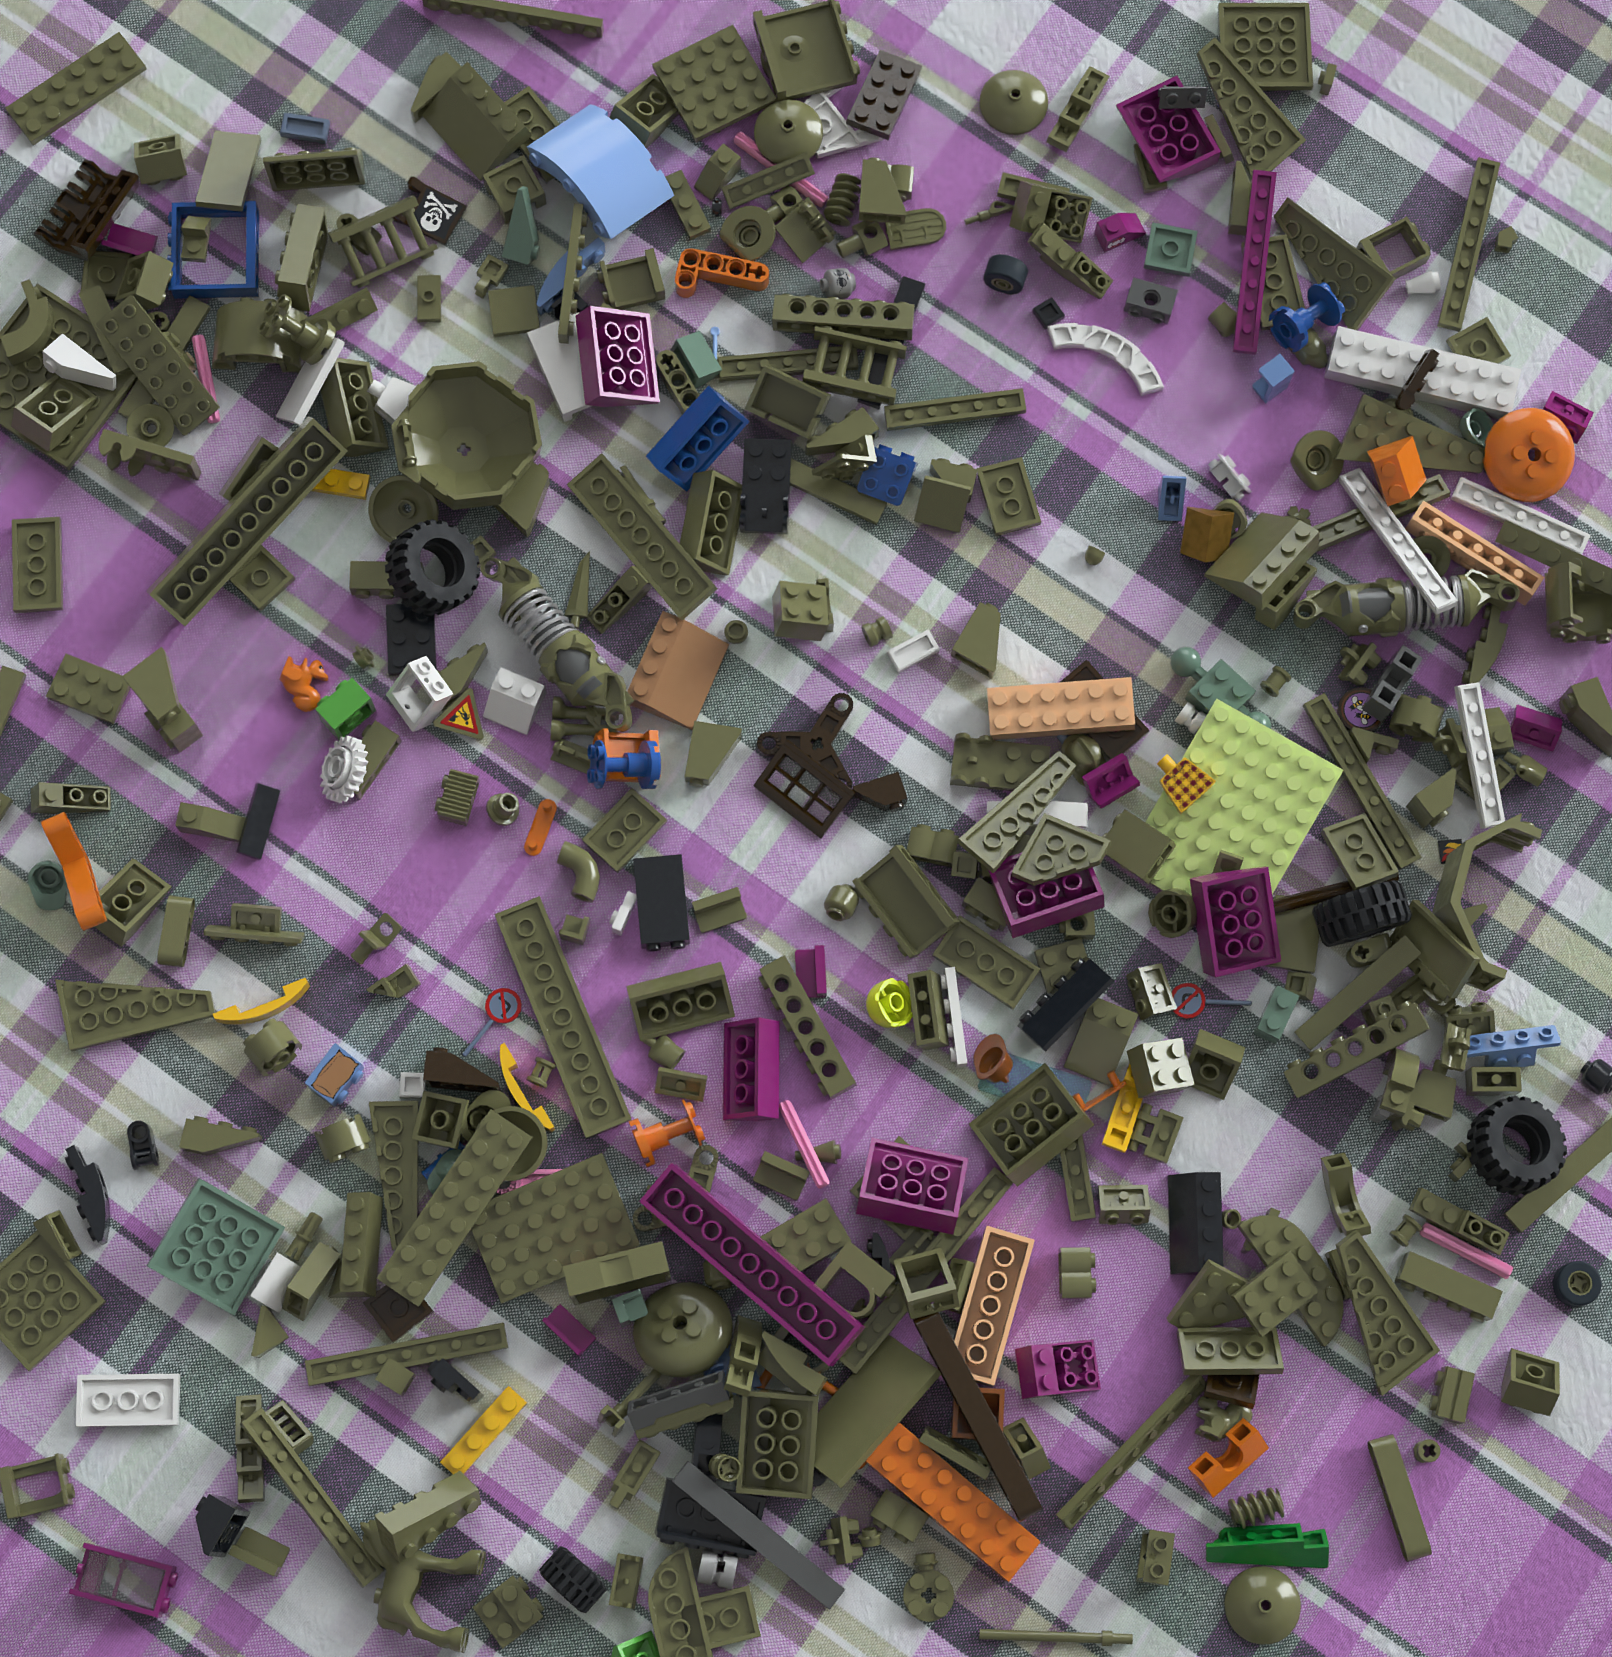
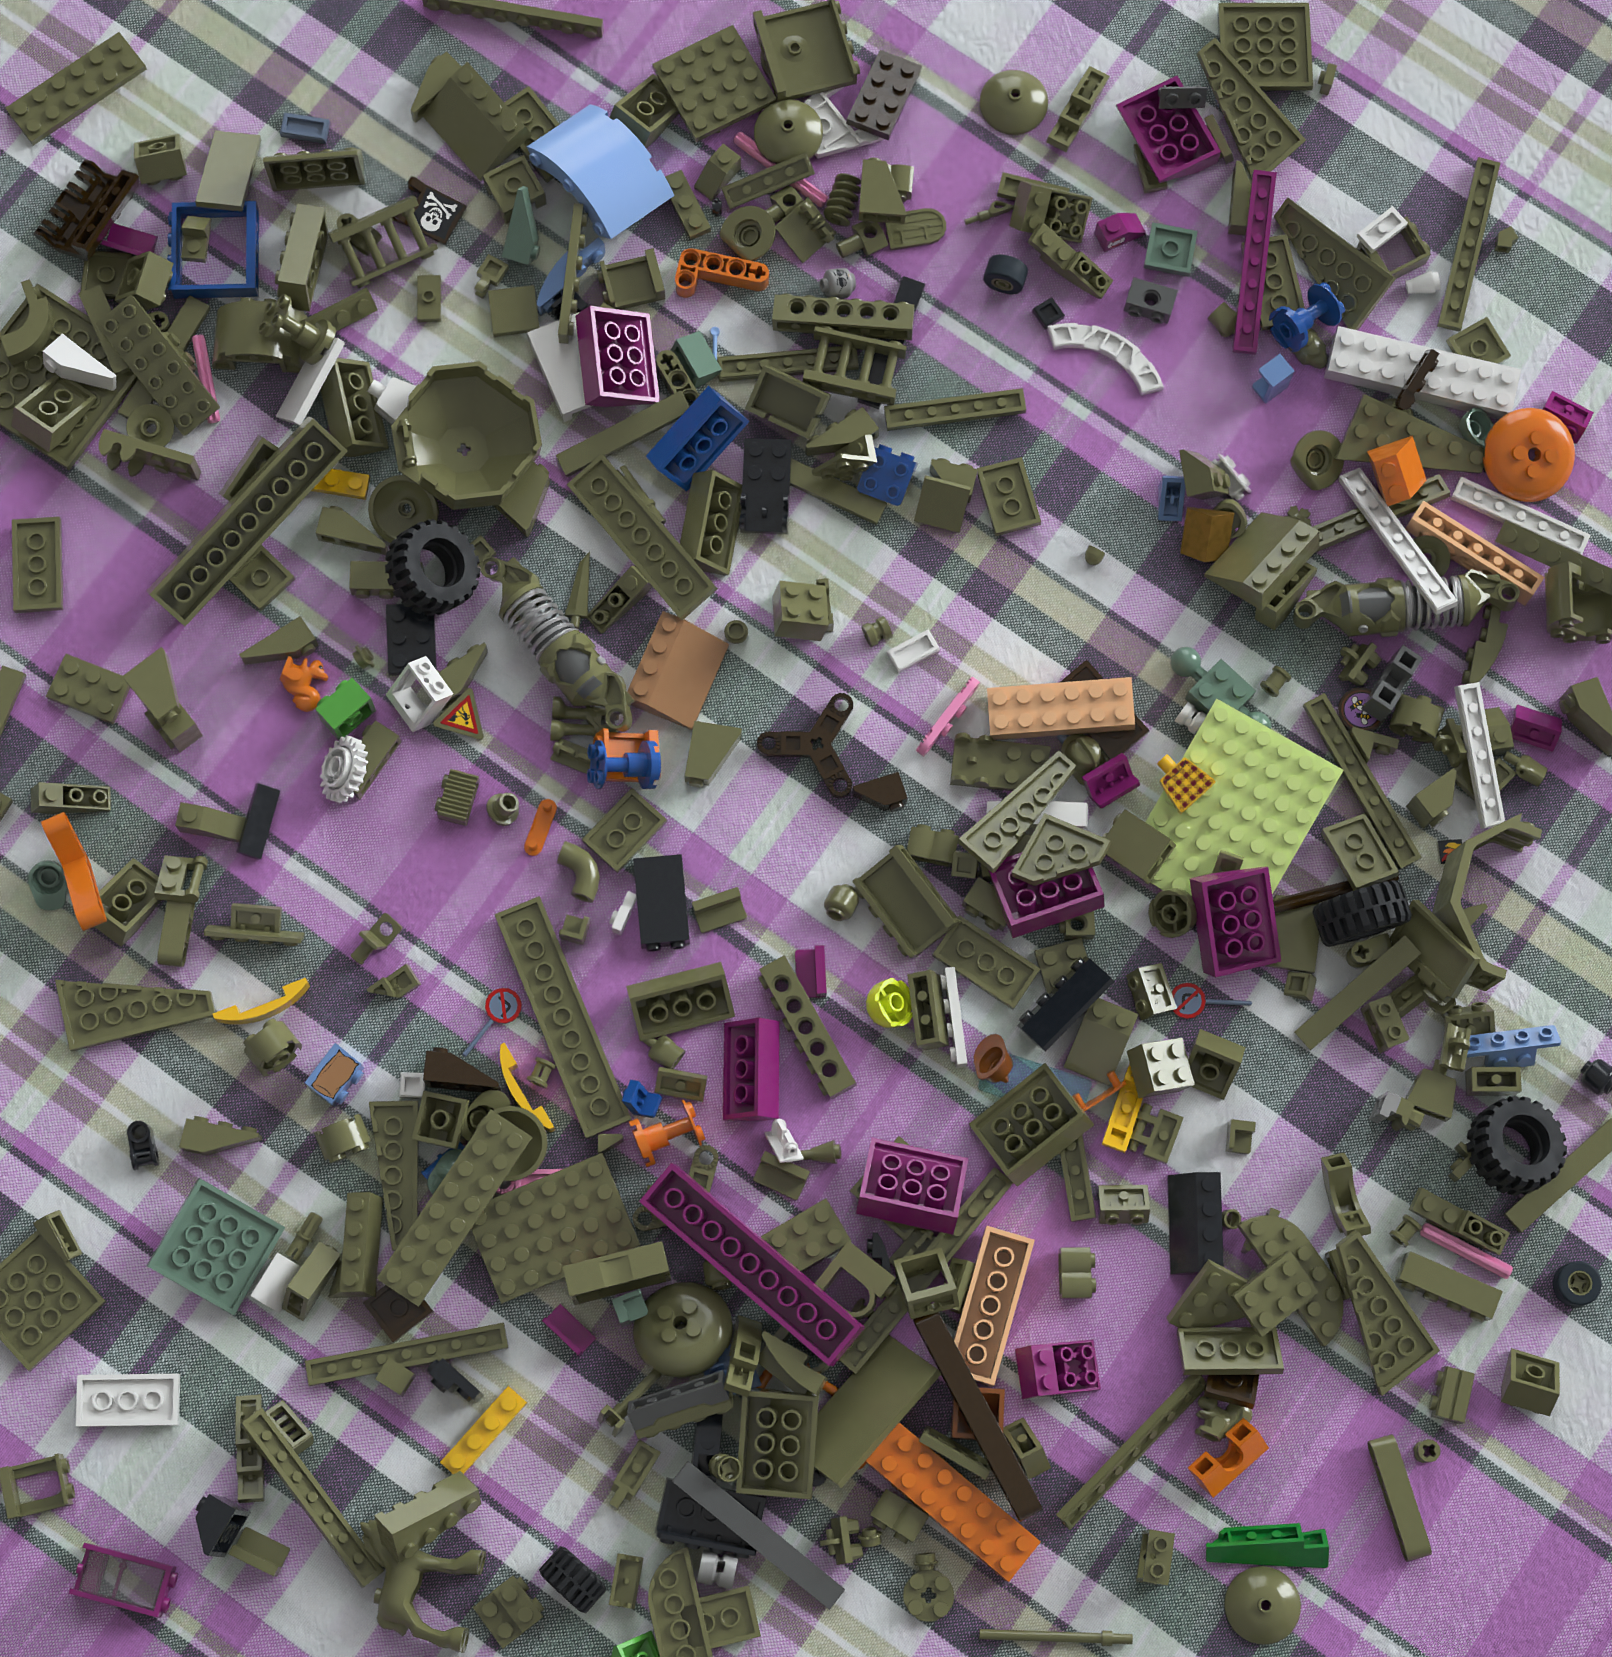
black slope [65,1145,110,1245] -> none
olive slope [251,1305,289,1358] -> none
white slope [483,667,546,735] -> none
dark brown piece [753,740,856,839] -> none
bright pink axle [779,1100,829,1189] -> none
olive slope [951,602,1001,679] -> none
olive piece [1228,1487,1284,1529] -> none
sand green brick [1253,985,1299,1044] -> none
olive brick [1283,1001,1431,1098] -> none
olive arch [1379,1048,1420,1116] -> none
none -> olive plate [155,855,208,903]
none -> olive slope [239,616,319,665]
none -> olive slope [316,506,388,555]
none -> olive tile [556,391,690,477]
none -> olive slope [598,1134,624,1154]
none -> blue bracket [622,1079,662,1118]
none -> white hinge [764,1119,804,1163]
none -> bright pink plate [916,677,980,757]
none -> olive slope [1179,449,1230,500]
none -> olive panel [1225,1119,1256,1154]
none -> white plate [1356,206,1408,254]

